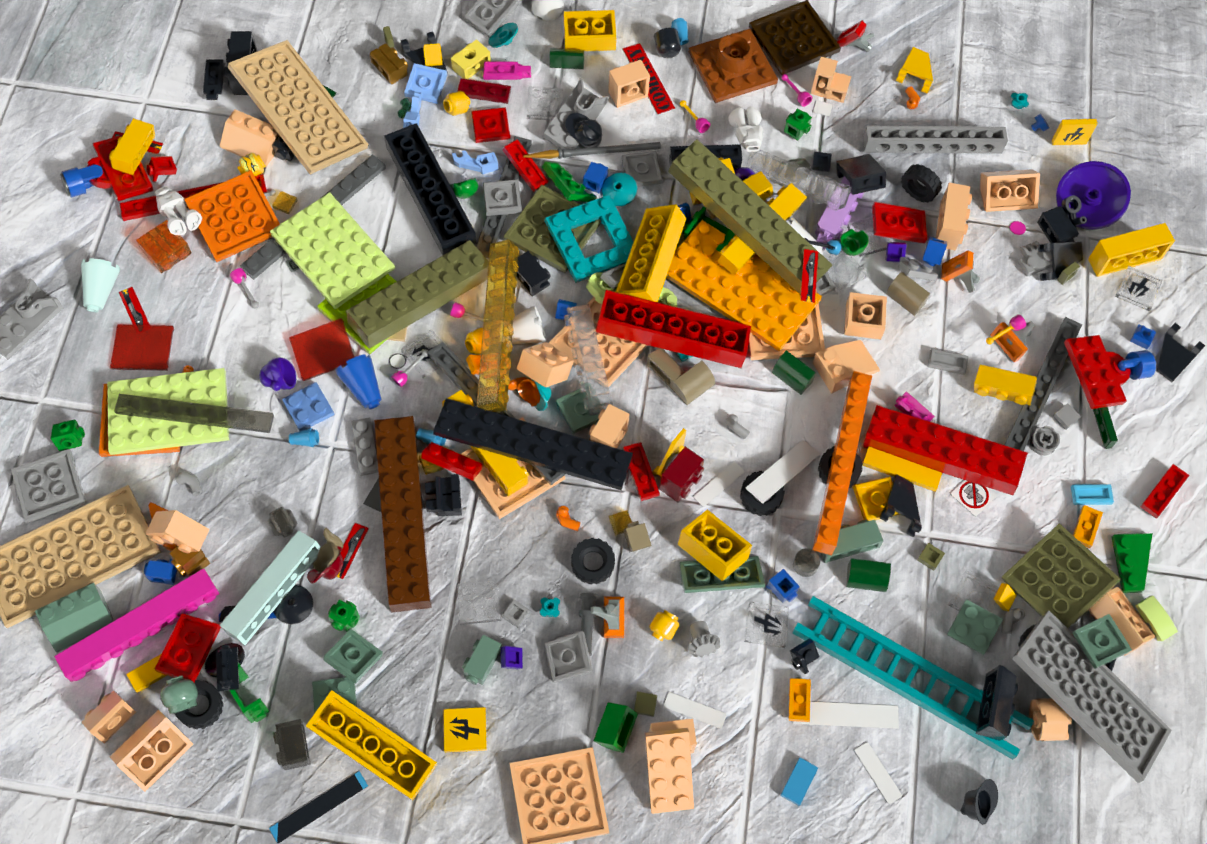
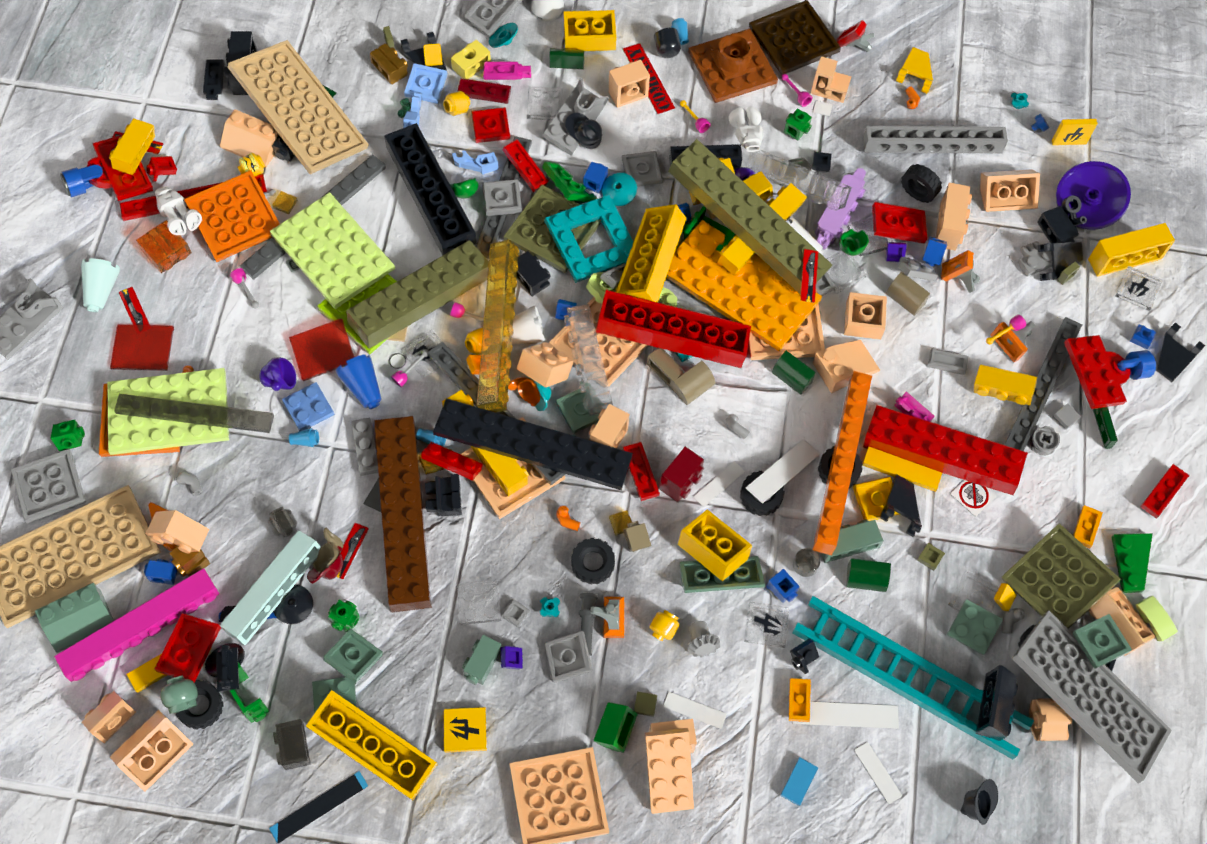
dark grey piece [523,142,661,159] -> none
yellow flag [652,428,687,477] -> none
dark azure hinge [804,238,842,255] -> none
black panel [836,154,886,195] -> none
dark pink sticker [1010,221,1026,235] -> none
medium azure tile [1071,484,1114,505] -> none

